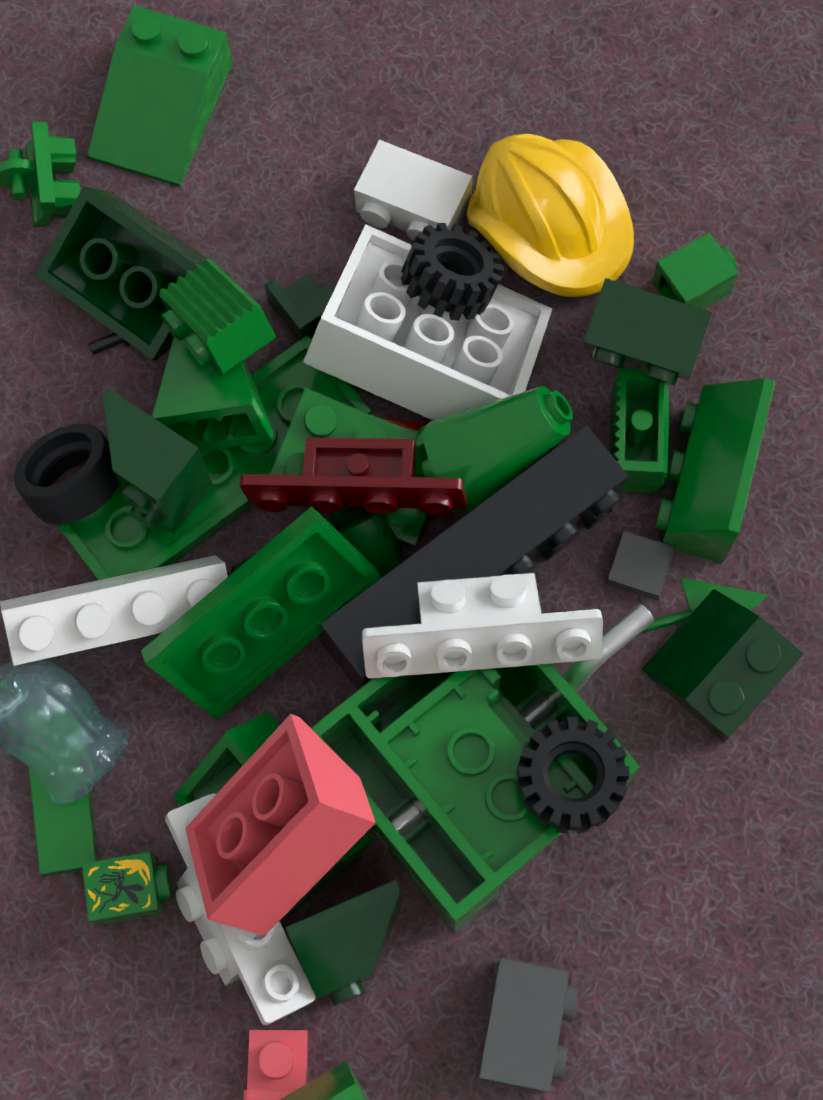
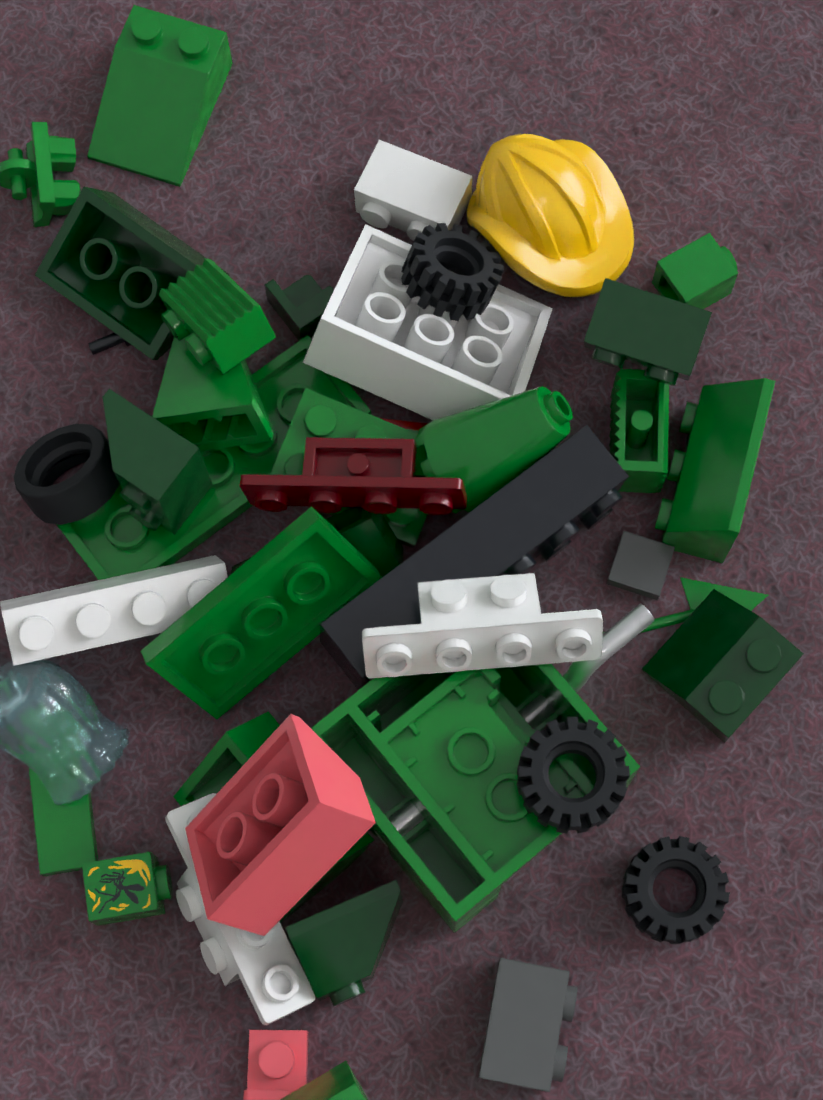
none -> black tyre [622,836,730,944]

